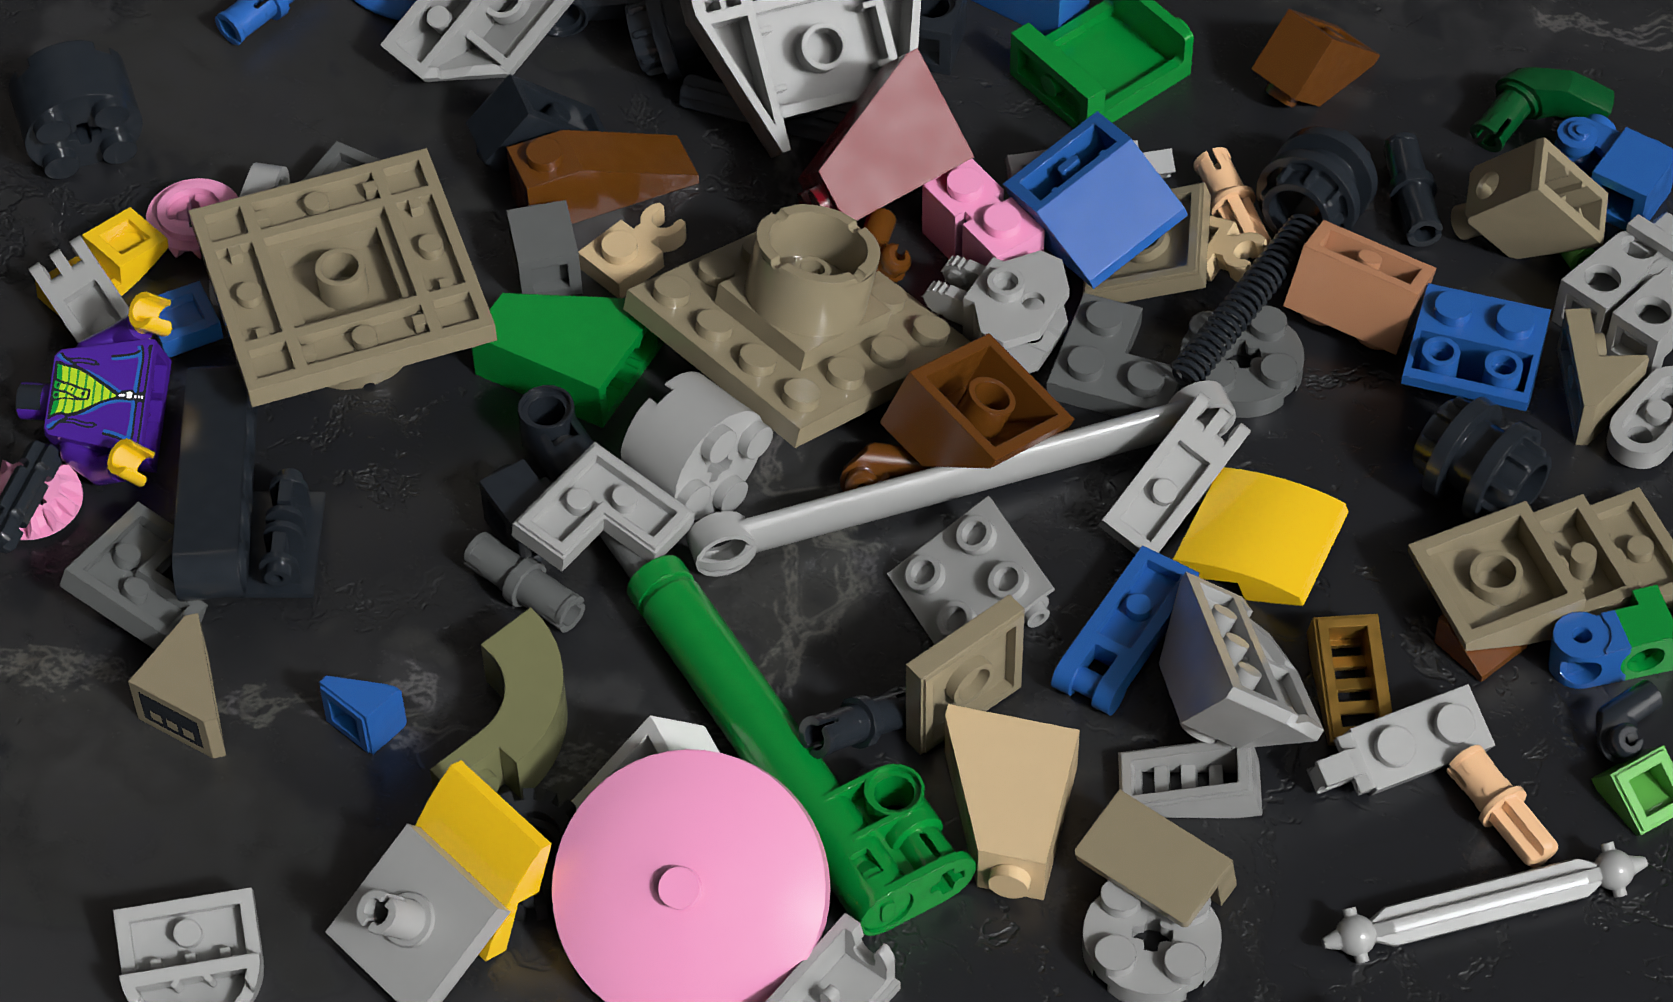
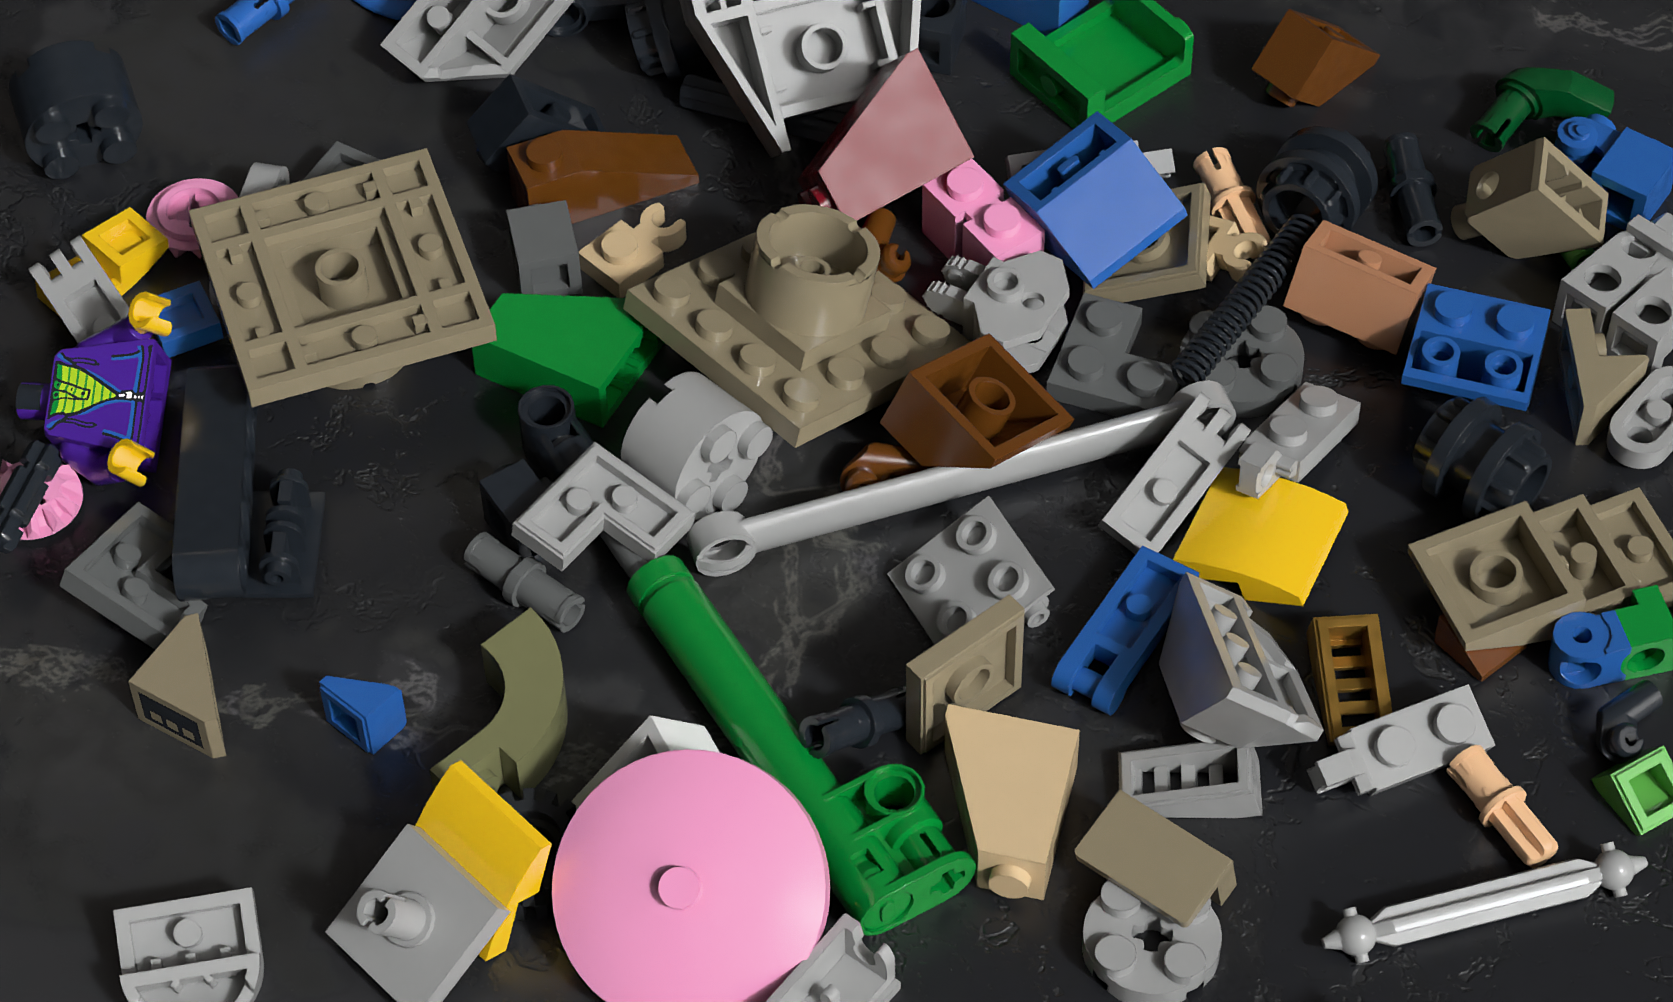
none -> light grey hinge [1236,382,1361,499]

